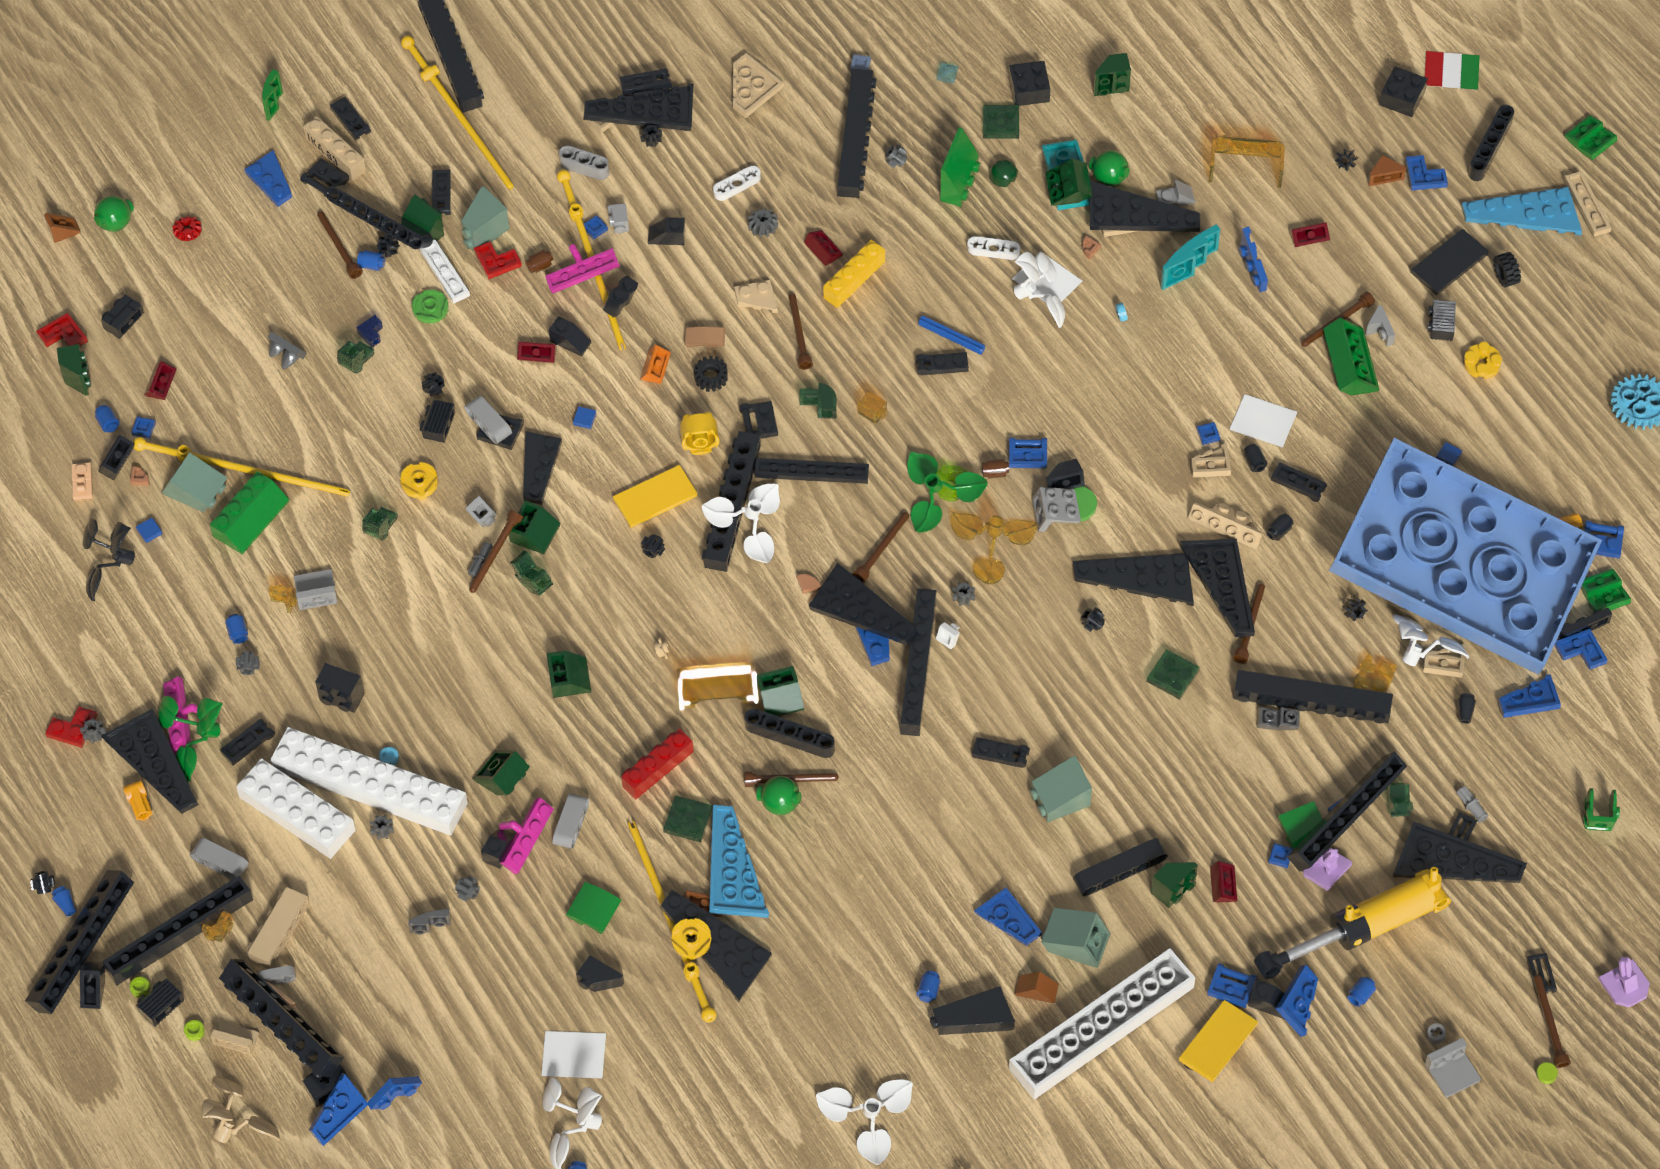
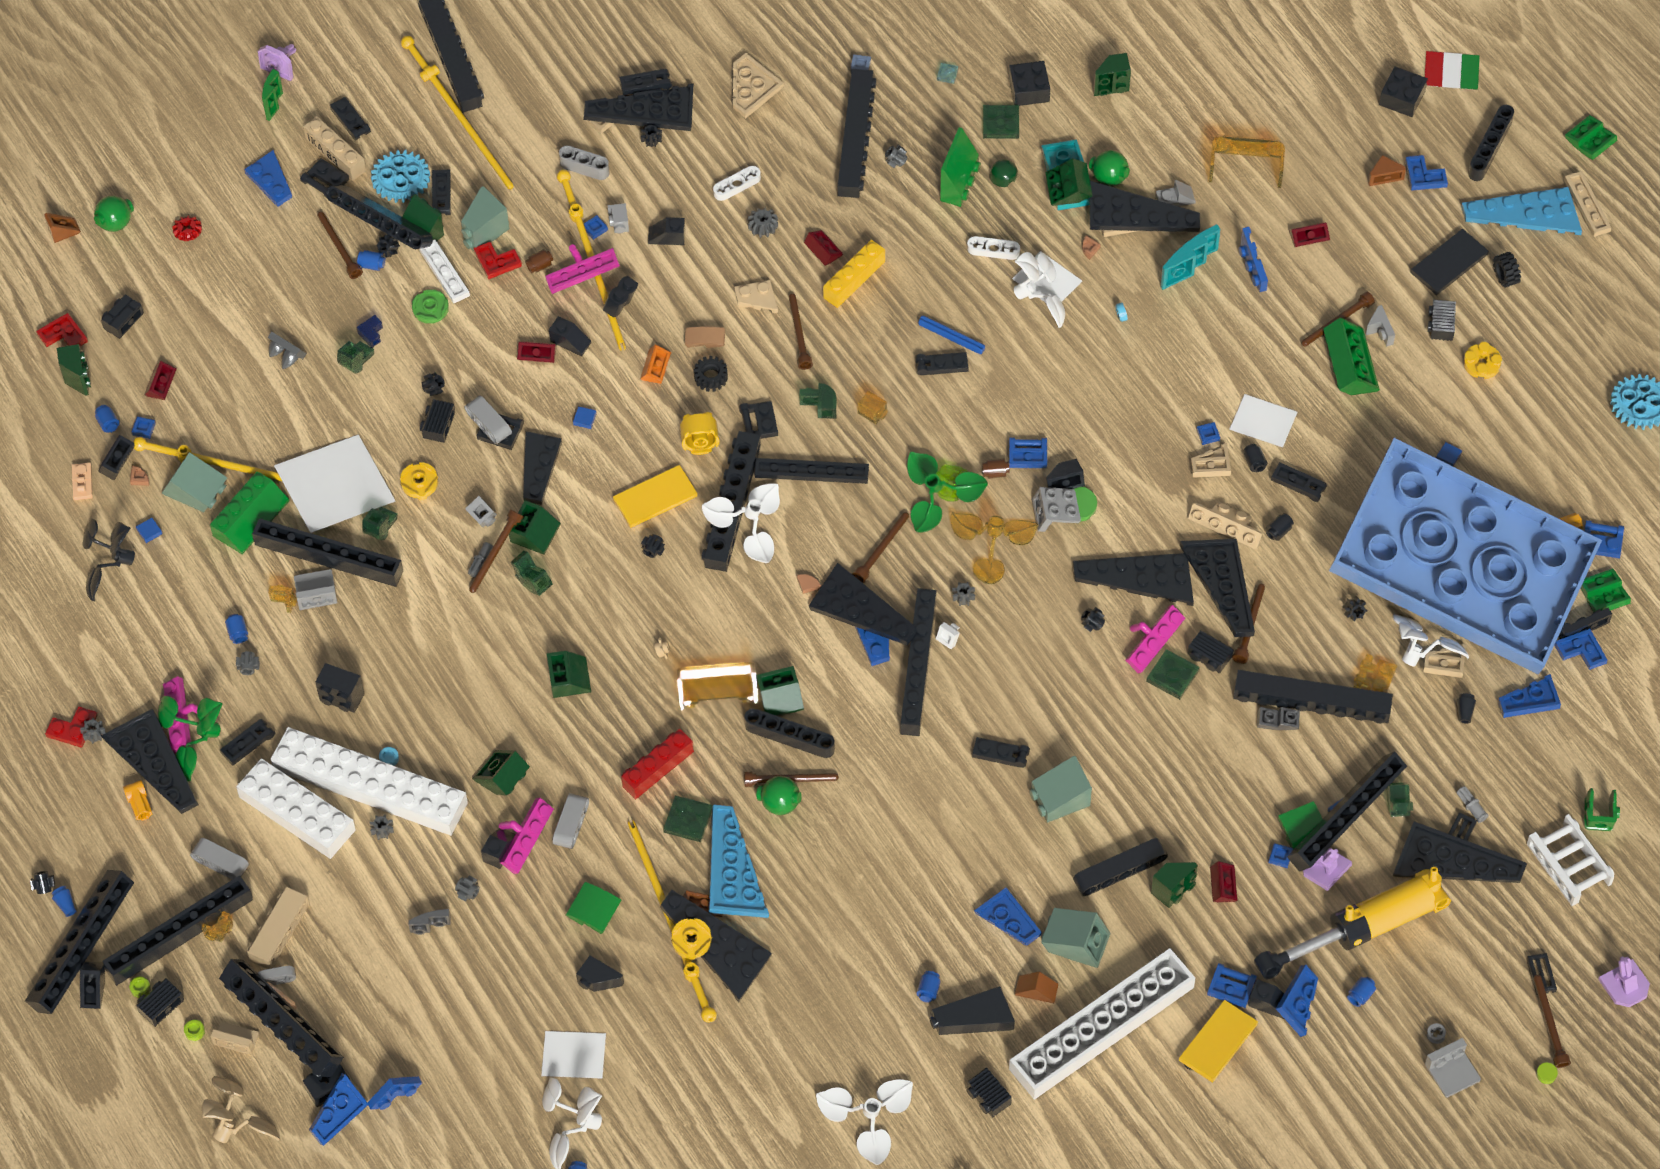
black gear [1335,147,1358,171] -> none
none -> black brick [252,518,404,587]
none -> lavender piece [258,44,296,81]
none -> white sticker [274,435,395,533]
none -> medium azure gear [371,150,430,203]
none -> black brick [966,1067,1012,1118]
none -> dark pink plate [1125,605,1185,673]
none -> black brick [1188,630,1234,673]
none -> white fence [1527,814,1614,906]

